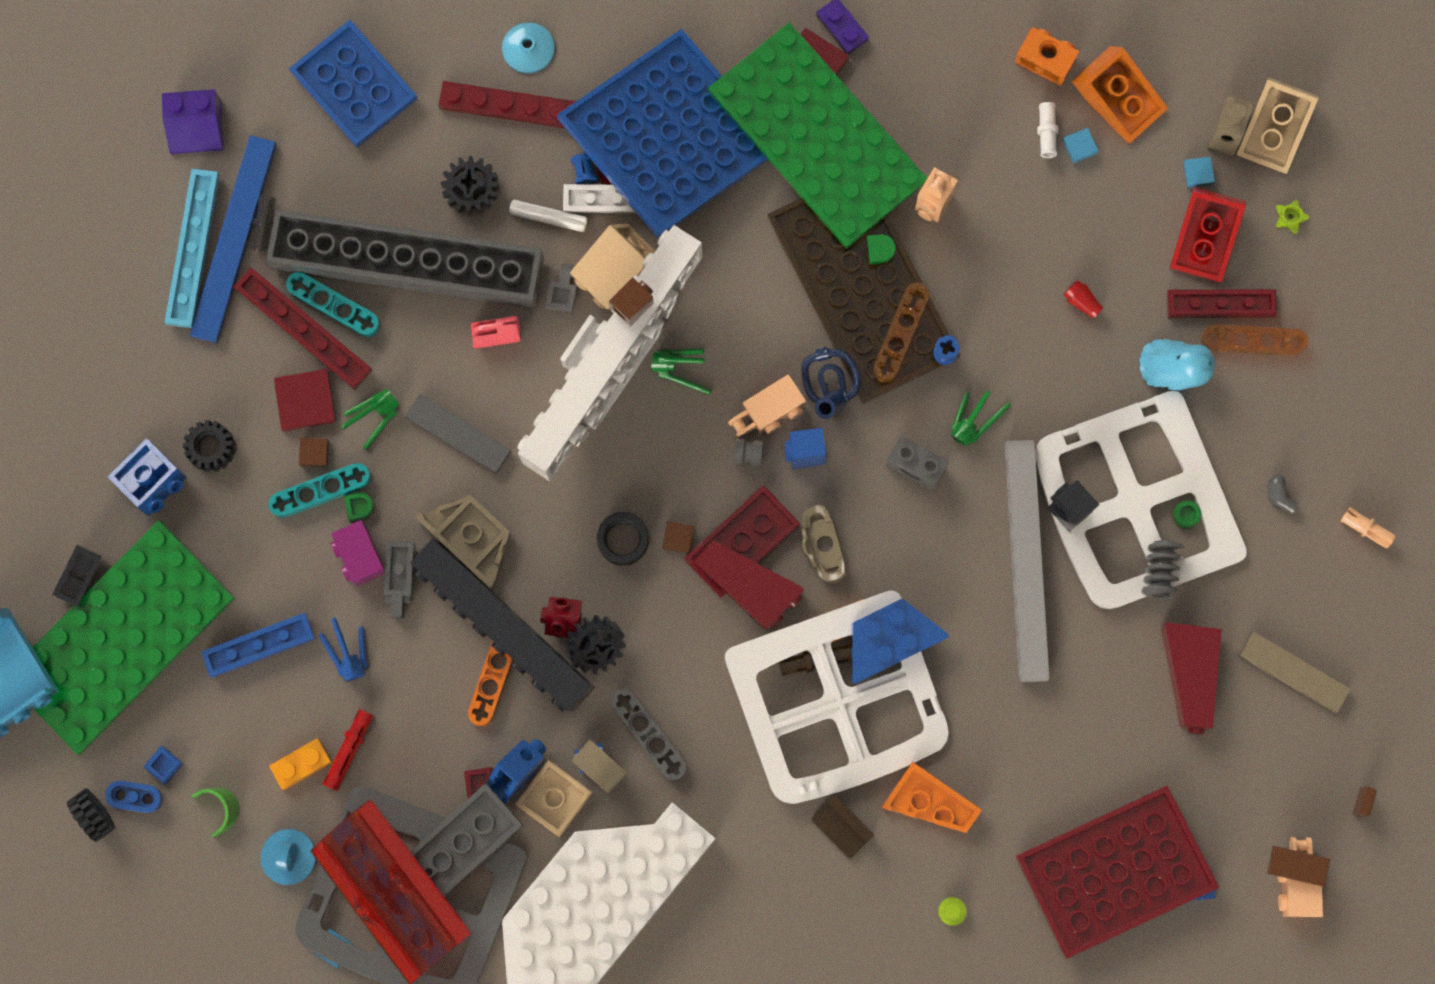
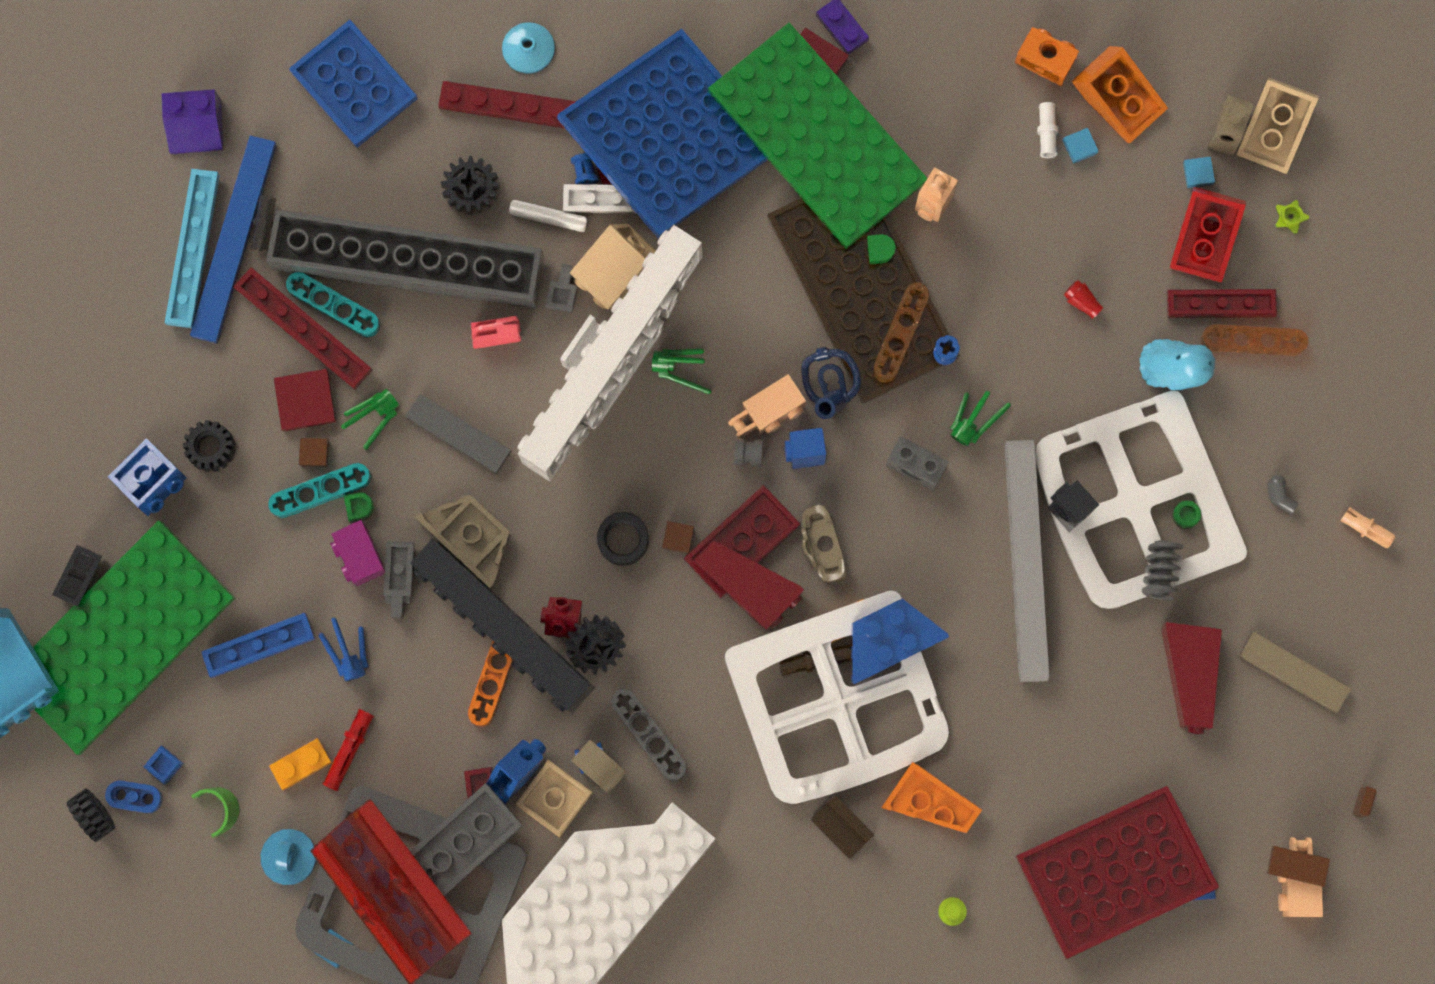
reddish brown brick [609,277,654,327] -> none

